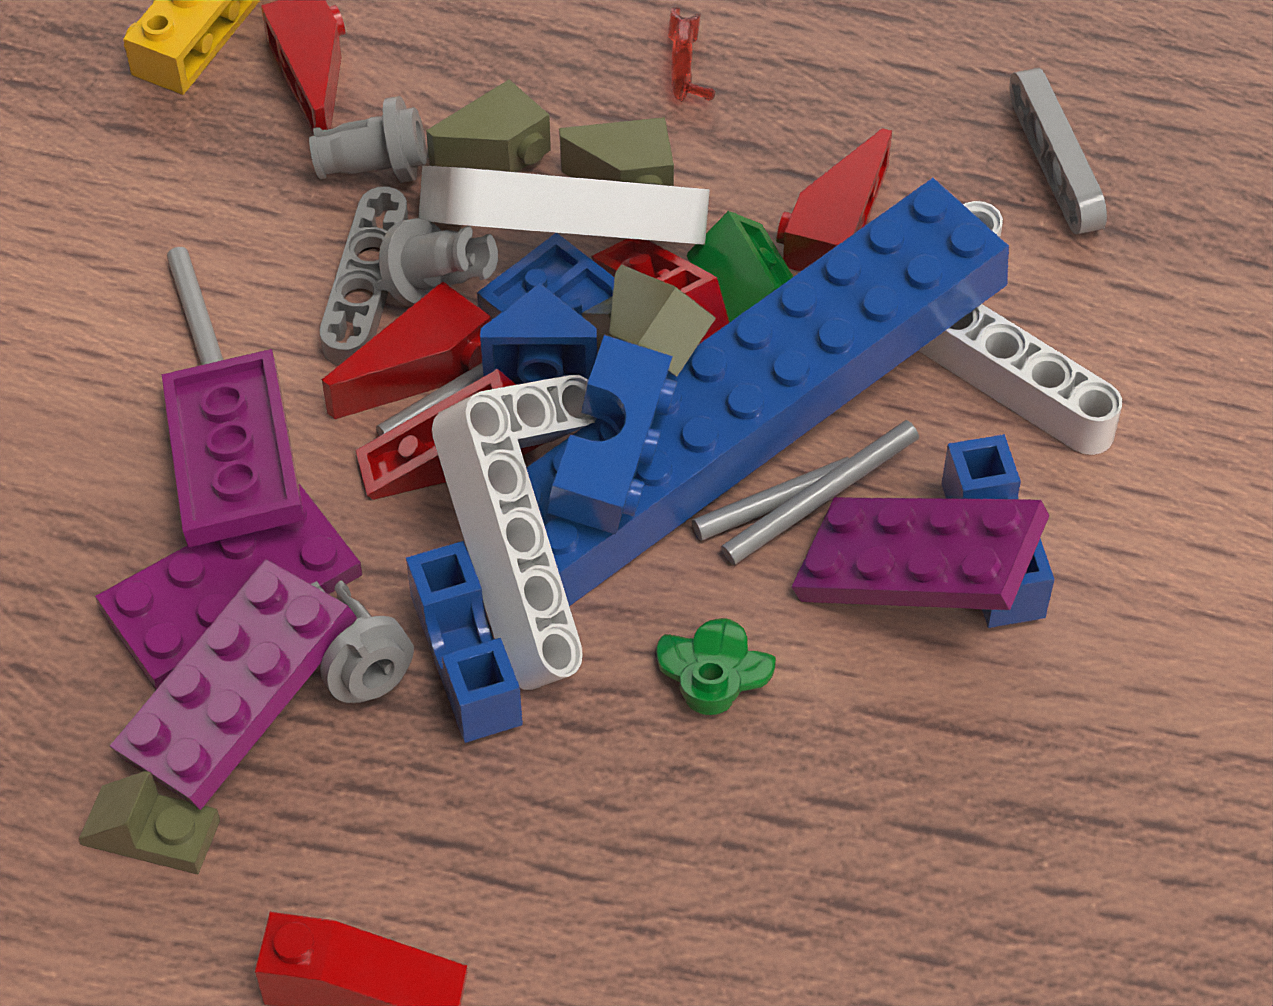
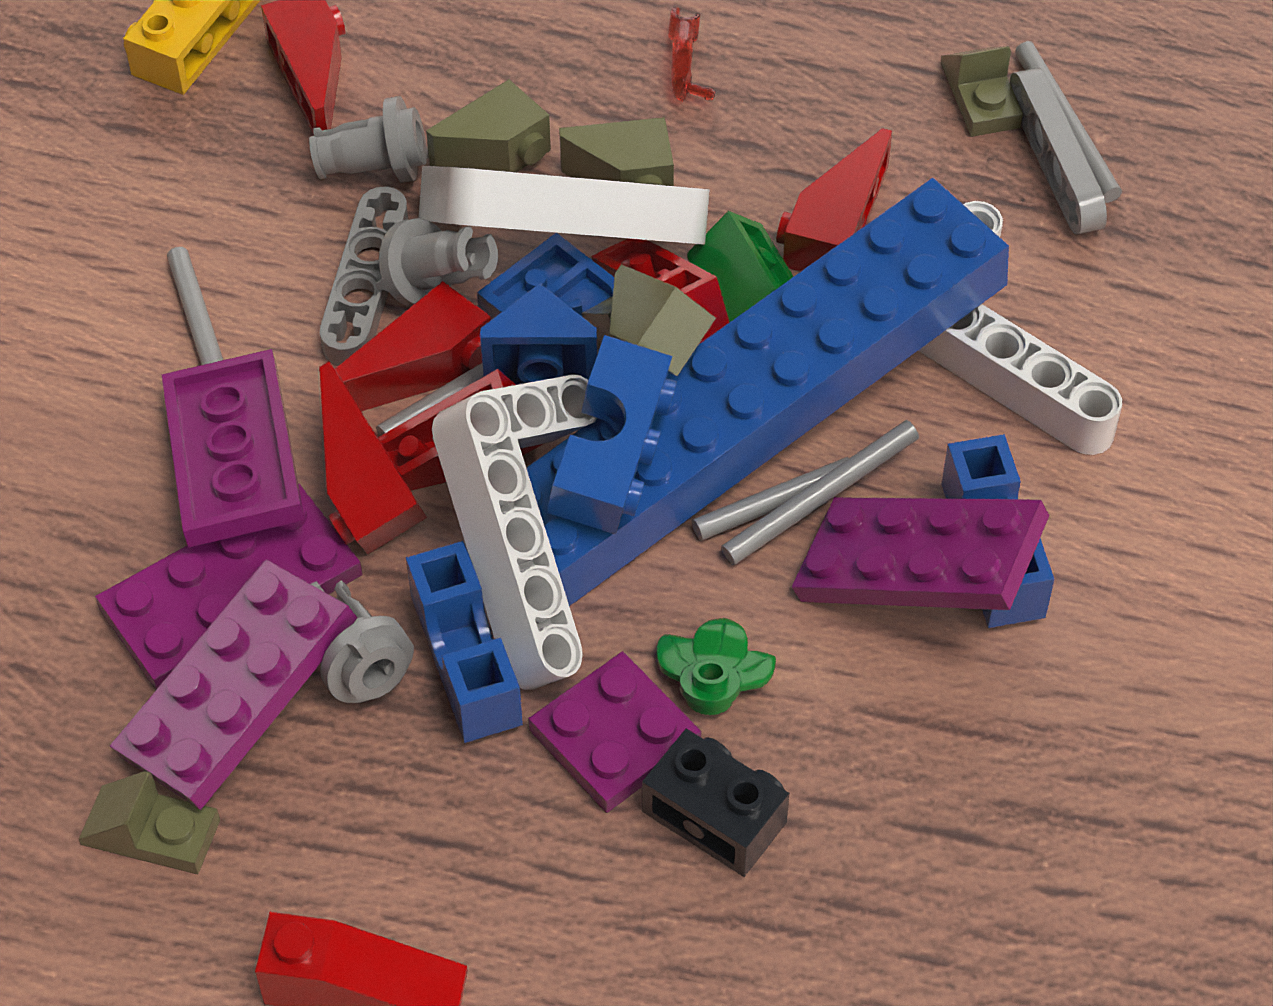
none -> red slope [319,361,427,554]
none -> magenta plate [528,651,702,813]
none -> black brick [642,728,790,877]
none -> olive slope [940,46,1023,137]
none -> light grey bar [1015,41,1122,203]

